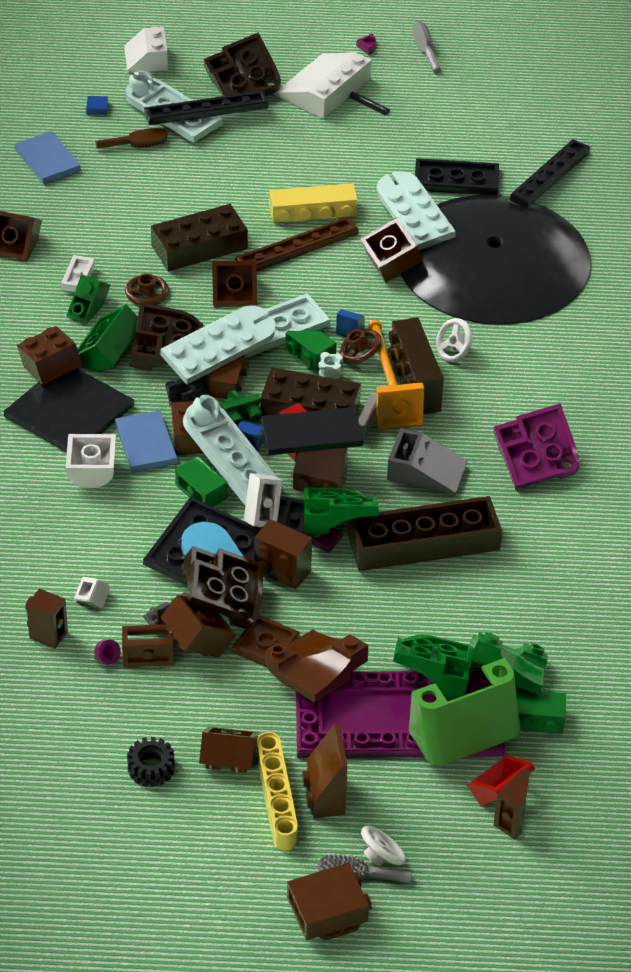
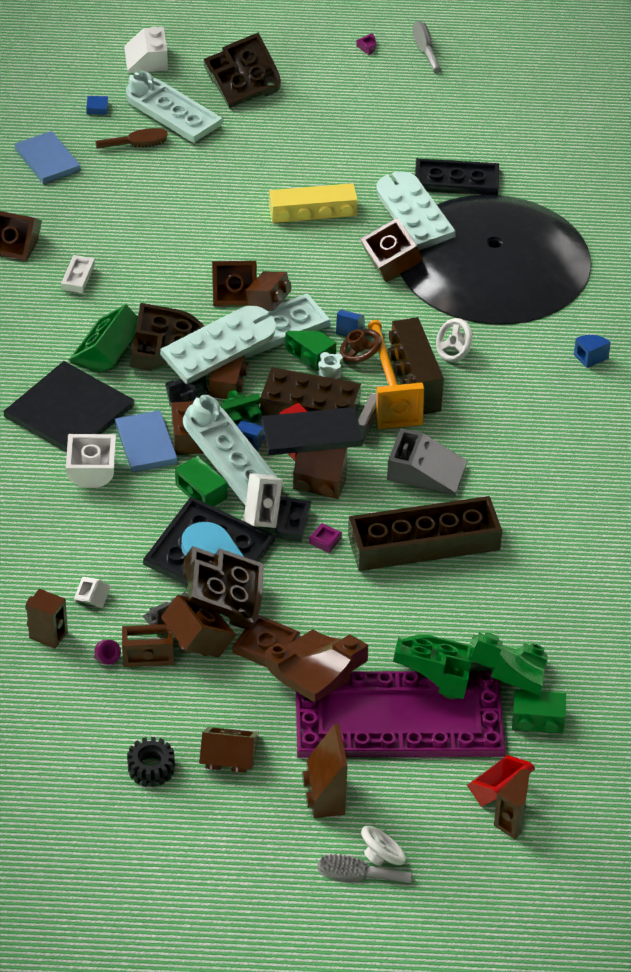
reddish brown brick [17,326,83,385] -> none
green slope [66,274,111,324] -> none
reddish brown piece [125,274,169,305] -> none
black tile [144,91,269,125] -> none
dark brown brick [151,204,248,272] -> none
reddish brown tile [235,217,359,271] -> none
reddish brown brick [254,519,312,589] -> none
light yellow beam [257,732,298,851] -> none
white slope [275,52,372,119] -> none
reddish brown brick [287,863,372,941] -> none
green slope [303,487,379,537] -> none
black bar [349,91,390,115] -> none
bright green windscreen [409,658,521,766] -> none
magenta slope [493,403,580,490] -> none
black tile [510,139,590,208] -> none
none -> reddish brown brick [246,271,291,311]
none -> blue brick [574,335,611,368]

